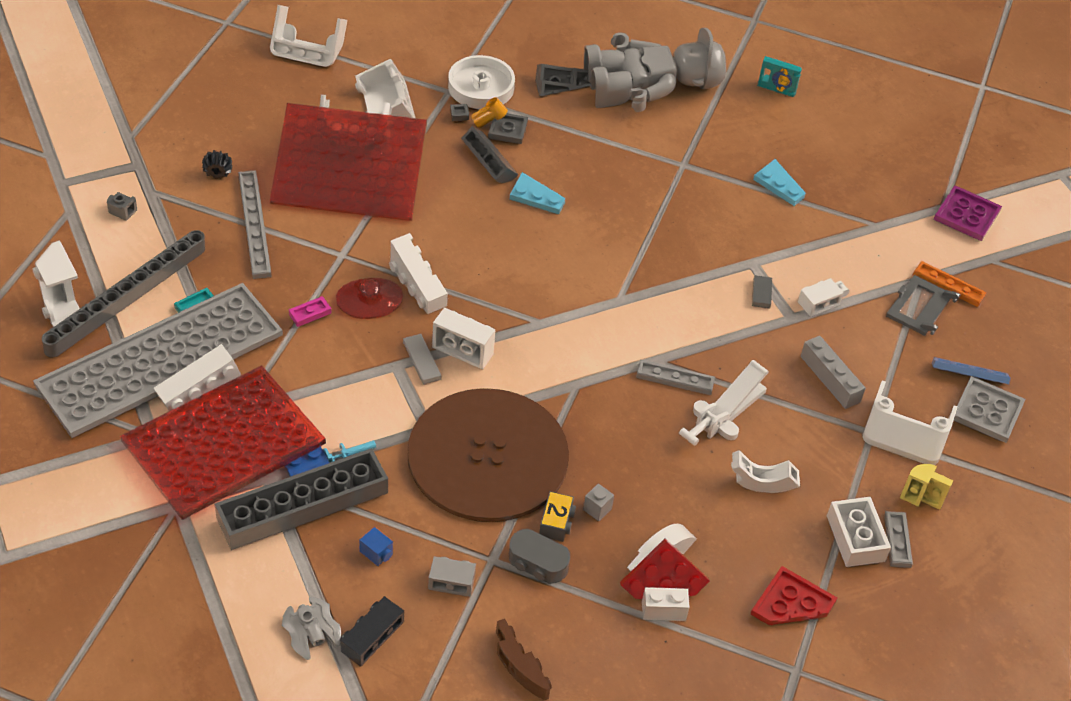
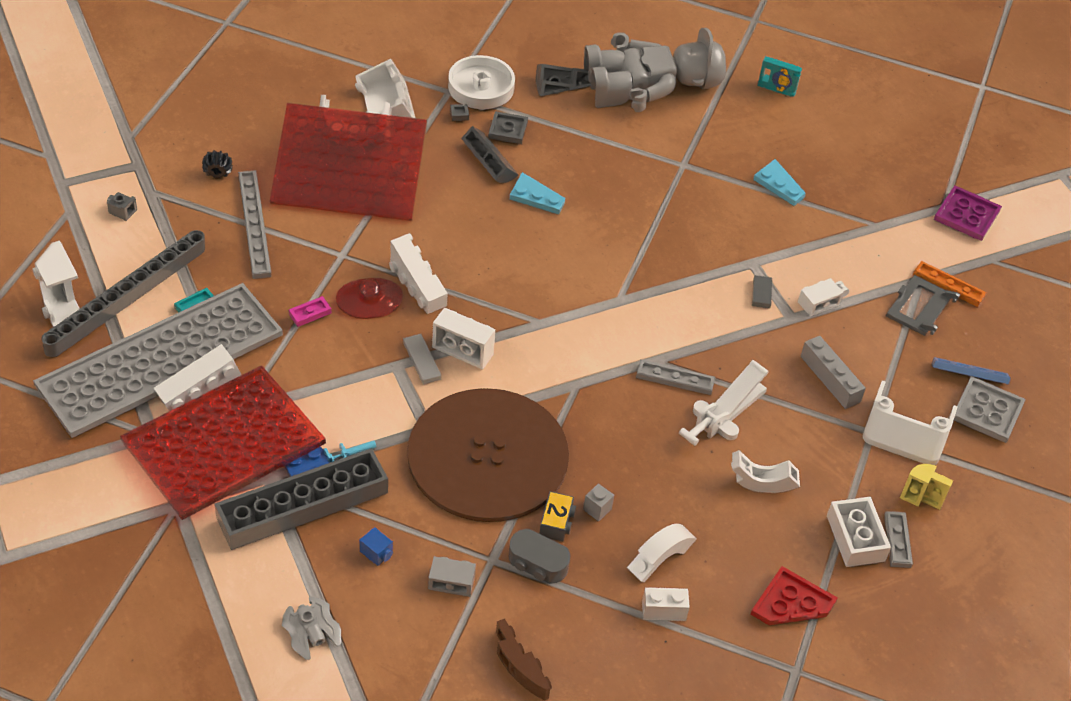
white windscreen [270,5,348,67] -> none
black brick [340,596,404,667] -> none
light orange piece [472,97,508,128] -> none
red plate [620,538,710,599] -> none

